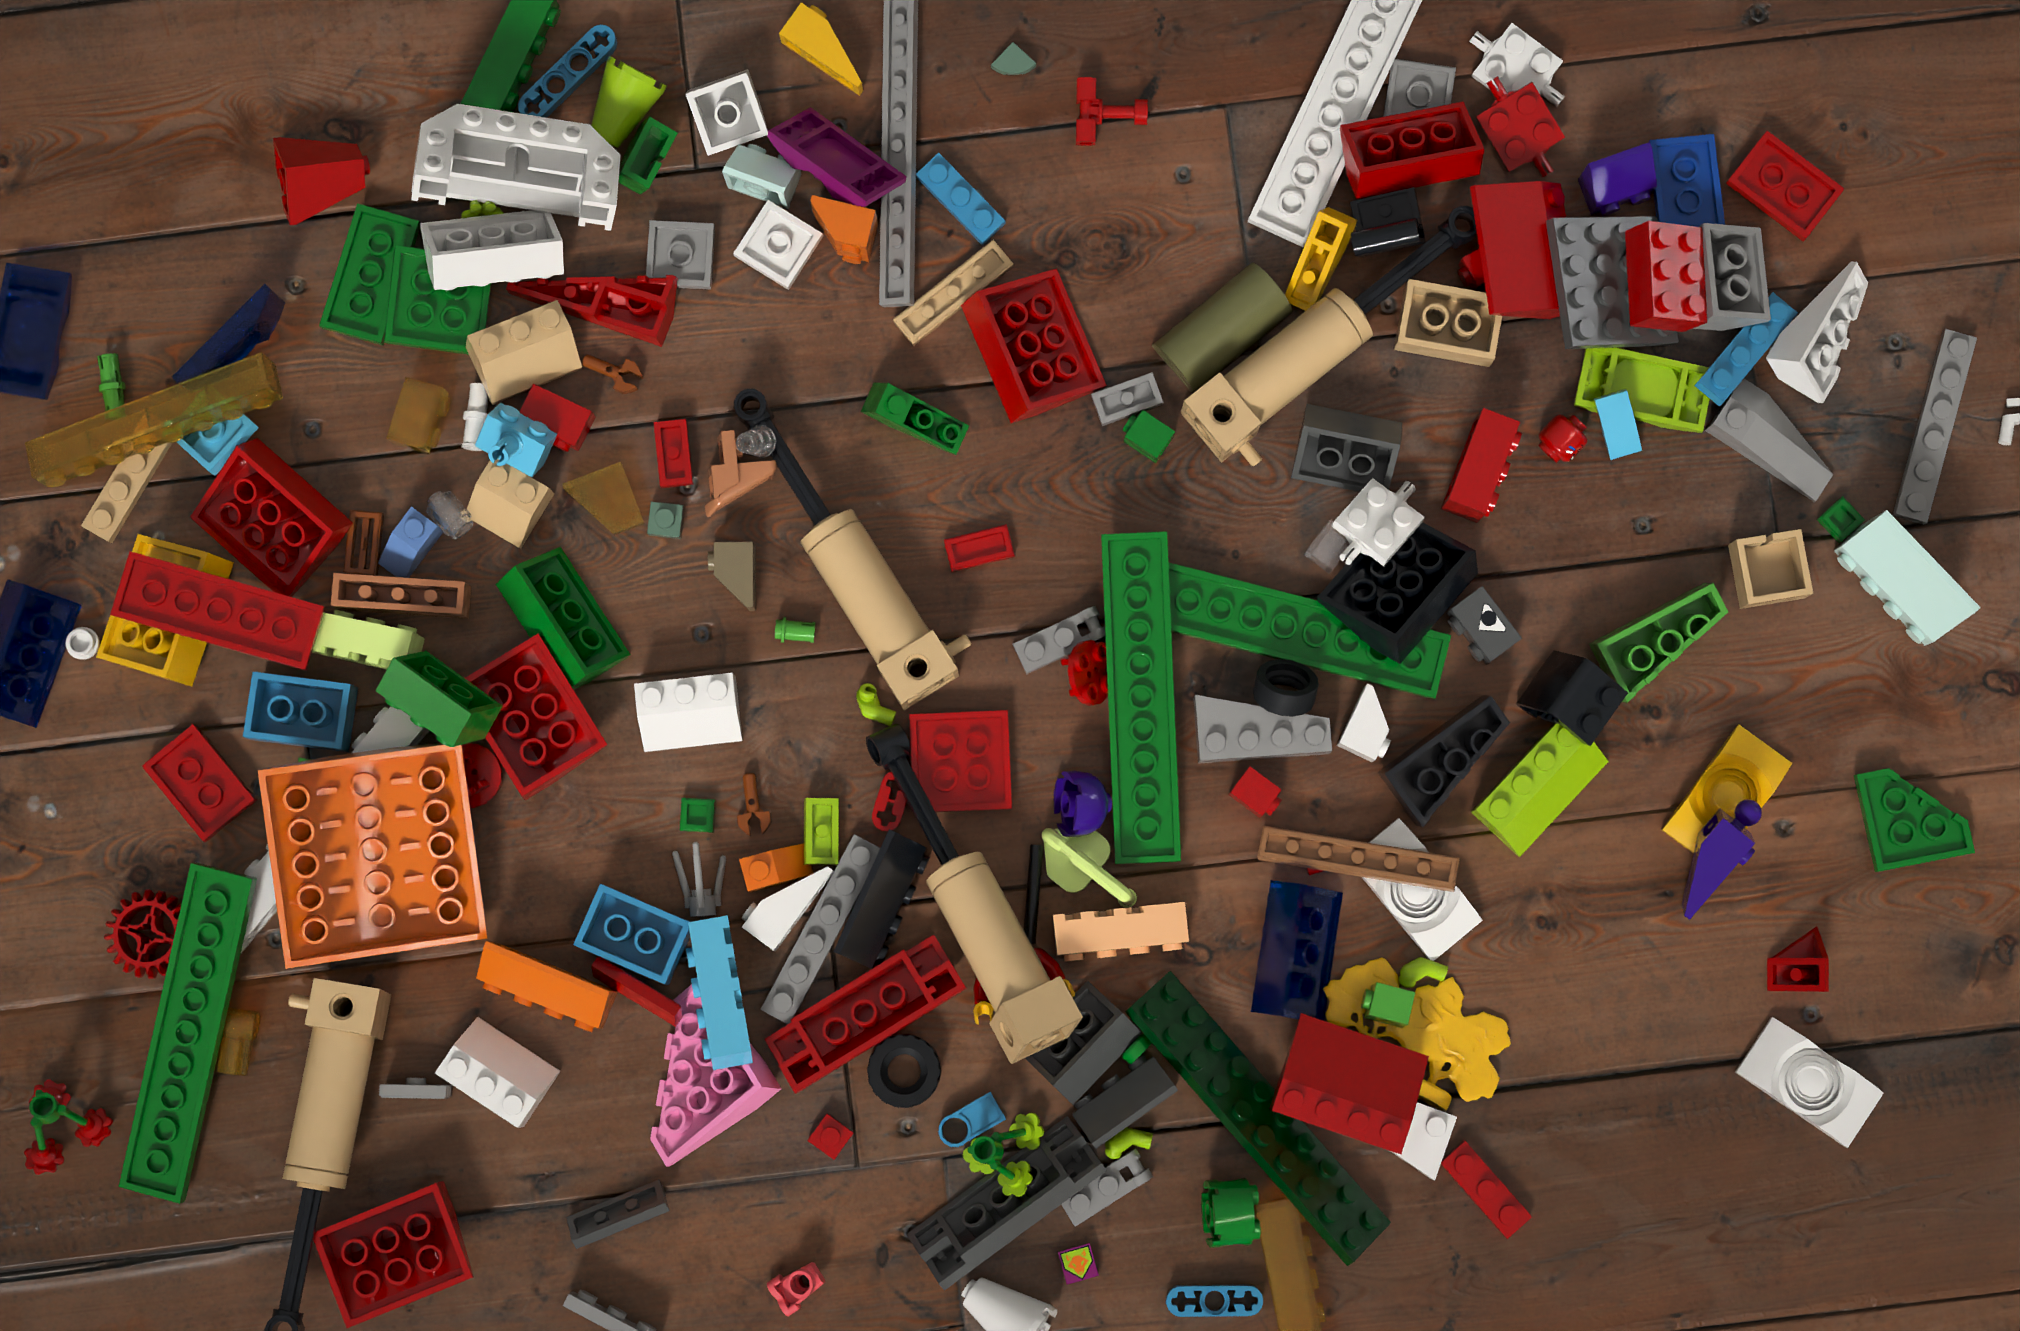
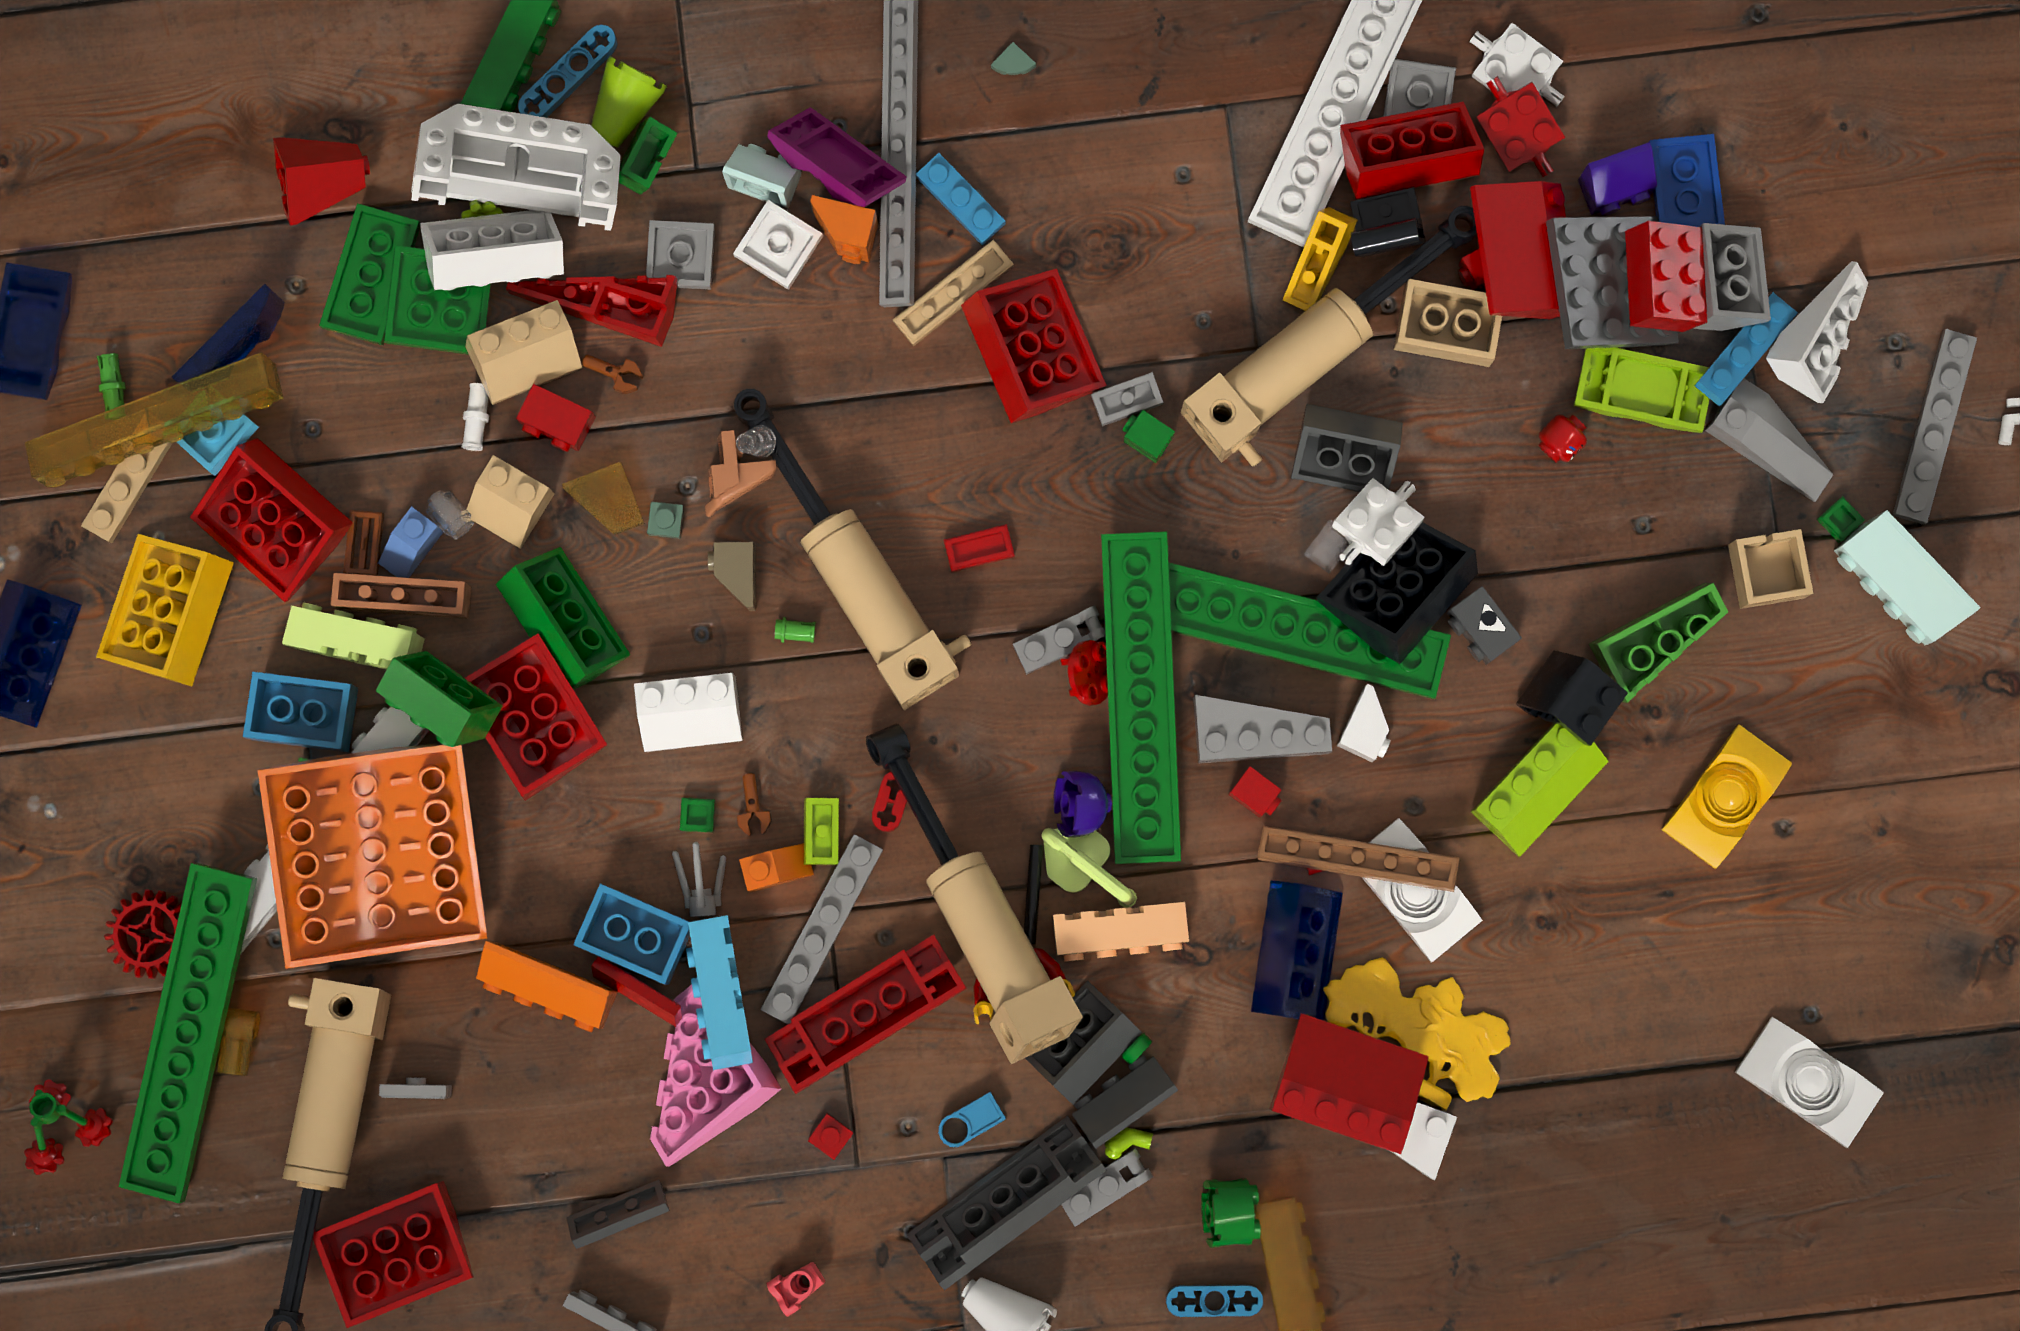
white plate [66,627,100,660] -> none
red plate [110,551,325,671] -> none
red plate [142,724,257,842] -> none
clear yellow brick [386,377,451,455] -> none
white slope [435,1017,560,1128] -> none
red plate [461,743,503,808] -> none
medium azure brick [475,402,557,477] -> none
red plate [653,419,694,488] -> none
white slope [685,69,768,156] -> none
white slope [742,866,834,951] -> none
yellow slope [779,3,863,96] -> none
black slope [833,829,930,969] -> none
lime arm [856,683,896,726] -> none
green slope [861,382,969,455] -> none
black tyre [867,1034,941,1108] -> none
red plate [909,710,1012,813] -> none
lime plant [963,1113,1044,1197] -> none
tile [1058,1242,1099,1285] -> none
red bar [1076,77,1148,146] -> none
dark green plate [1125,971,1391,1266] -> none
olive brick [1152,262,1293,394] -> none
black tyre [1253,659,1319,717] -> none
bright green brick [1361,982,1415,1028] -> none
black wedge [1378,695,1510,827] -> none
lime arm [1399,957,1448,988] -> none
red brick [1441,408,1522,523] -> none
red plate [1441,1140,1532,1239] -> none
medium azure slope [1594,389,1642,460] -> none
dark purple slope [1682,799,1762,920] -> none
red plate [1726,131,1845,242] -> none
red slope [1767,926,1829,992] -> none
green plate [1853,768,1975,872] -> none

